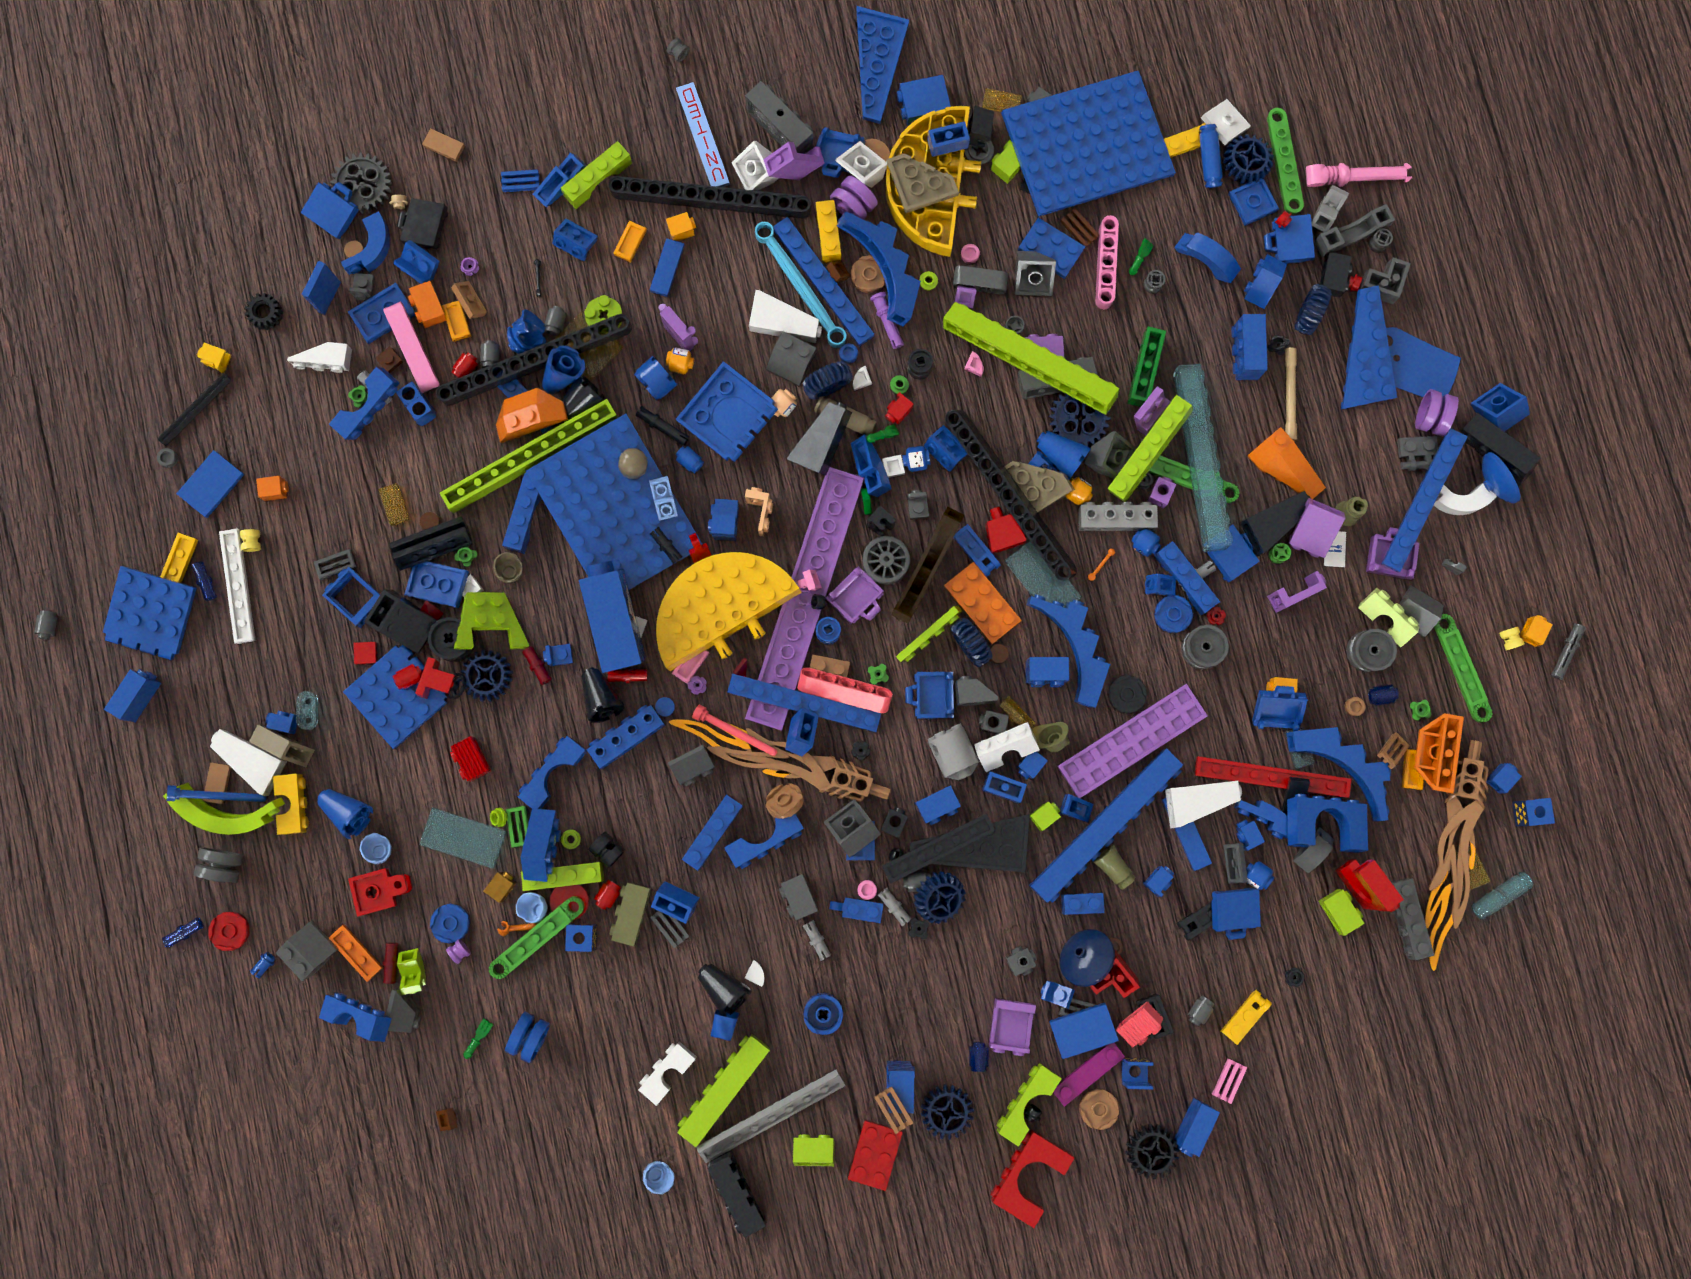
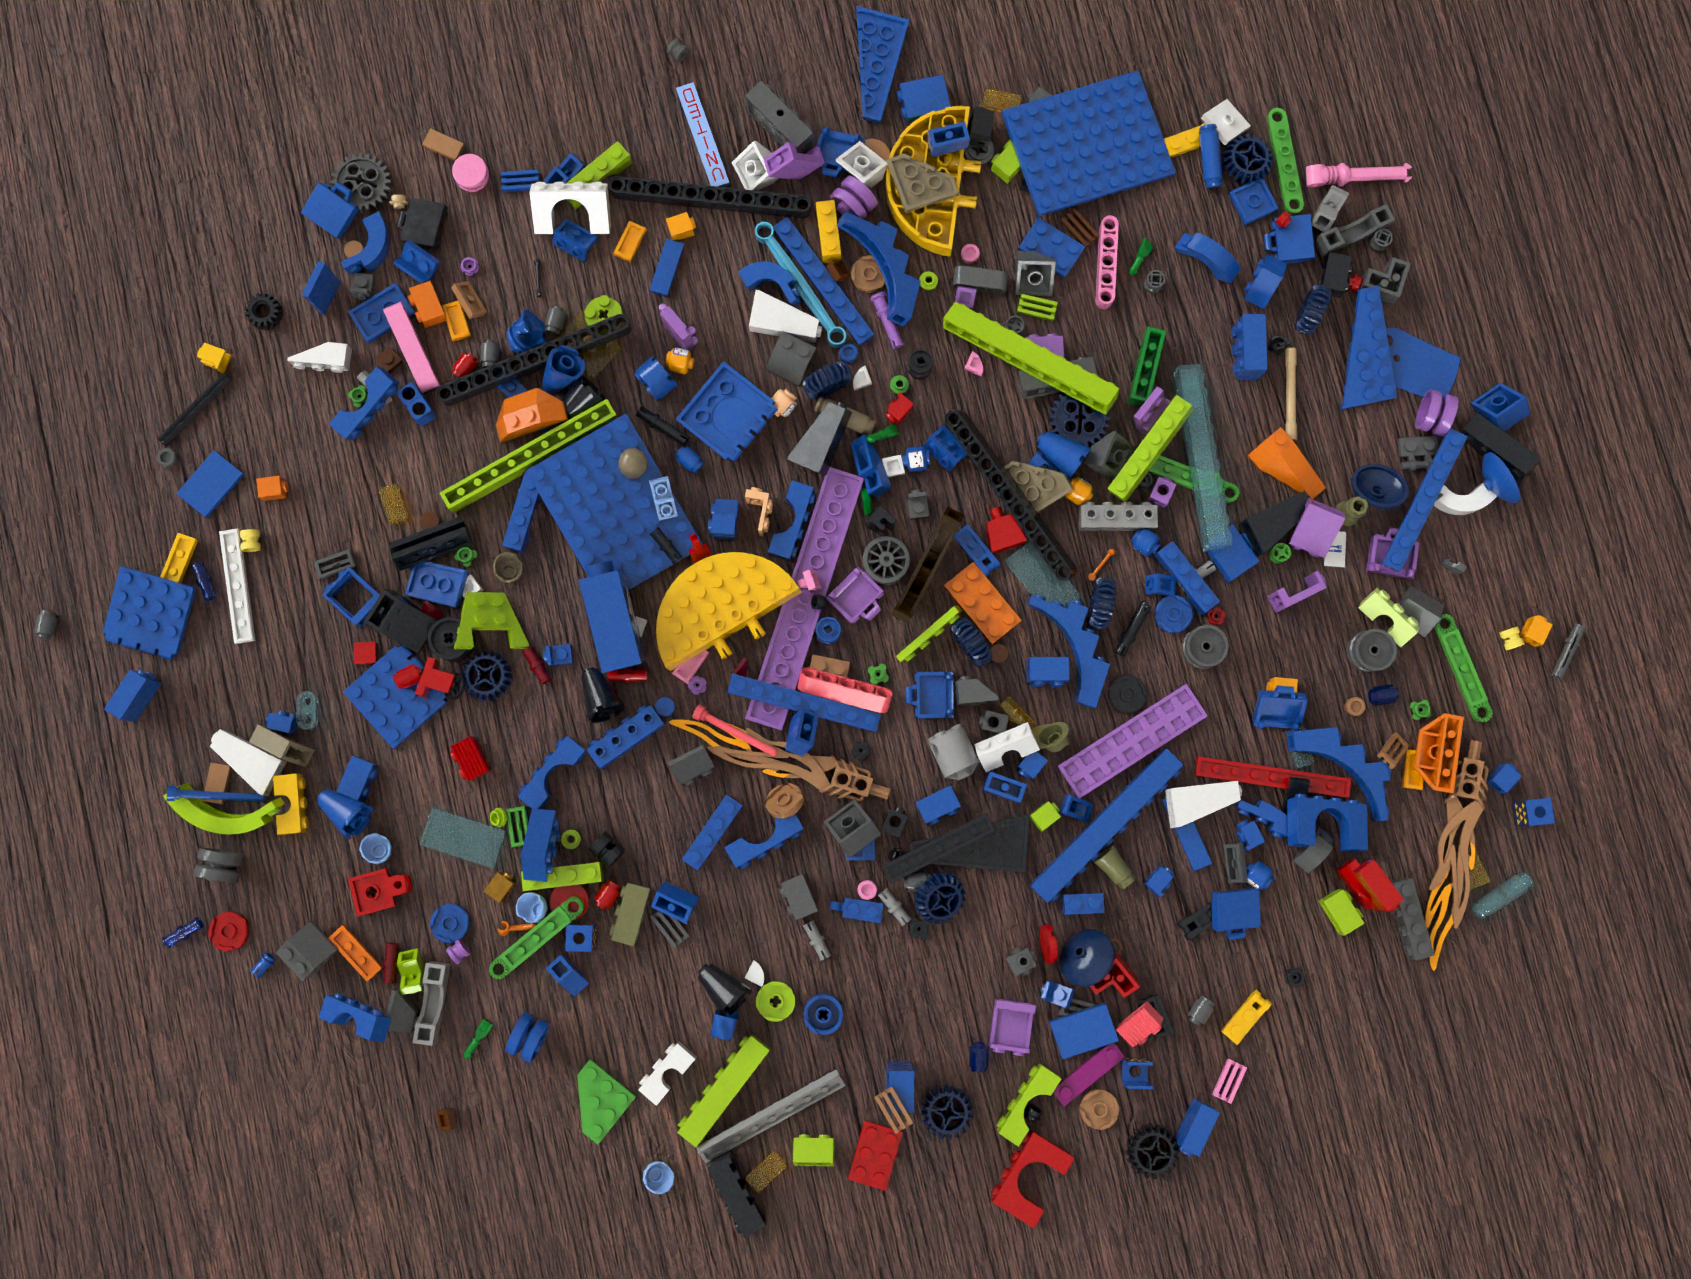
none -> blue brick [336,756,378,801]
none -> light grey arch [413,961,451,1046]
none -> bright pink head [452,154,489,192]
none -> white arch [530,182,611,234]
none -> blue slope [546,954,590,997]
none -> bright green plate [577,1059,636,1145]
none -> blue arch [738,262,801,306]
none -> clear yellow plate [745,1150,787,1193]
none -> lime plate [756,981,795,1022]
none -> blue arch [768,481,816,562]
none -> lime tile [1017,294,1058,322]
none -> red tile [1040,924,1058,964]
none -> dark blue gear [1088,577,1117,629]
none -> black pin [1114,601,1152,657]
none -> dark blue dish [1351,464,1409,509]

